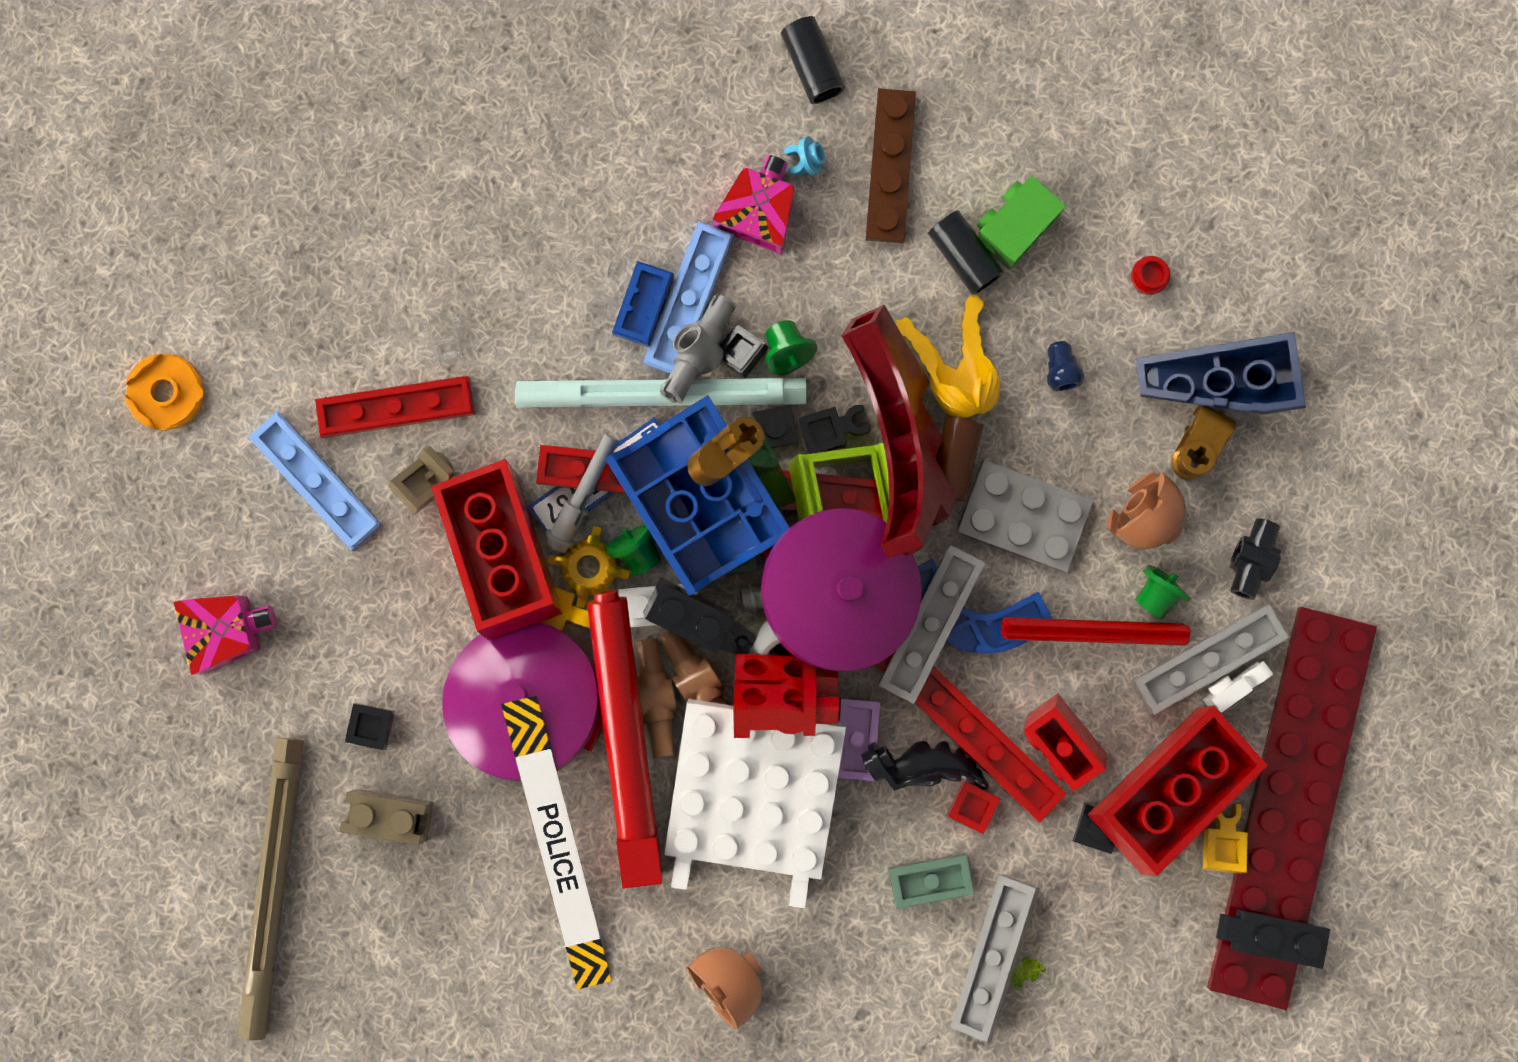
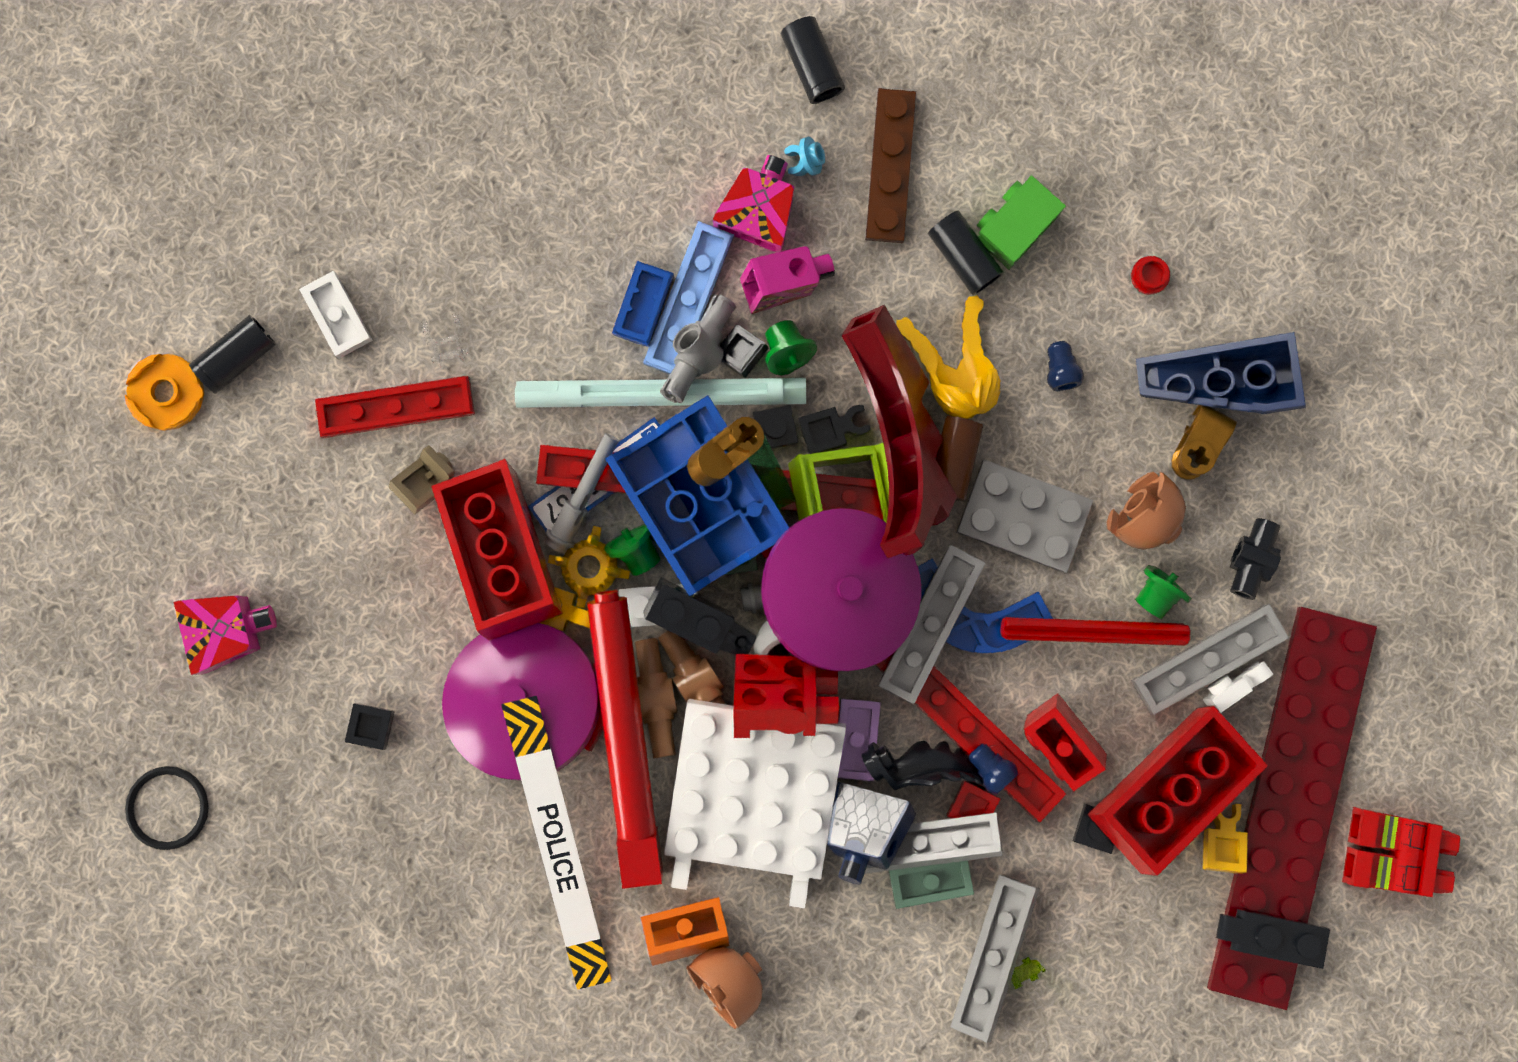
dark tan piece [237,737,304,1040] -> none
light blue tile [249,411,382,551] -> none
dark tan brick [339,789,434,845] -> none
none -> black tyre [125,766,209,850]
none -> black pin [189,315,276,394]
none -> white plate [299,271,373,359]
none -> orange brick [641,897,729,966]
none -> dark pink torso [740,246,835,314]
none -> torso [828,782,916,885]
none -> plate [842,812,1003,874]
none -> dark blue piece [969,744,1019,795]
none -> red hips [1342,807,1461,898]

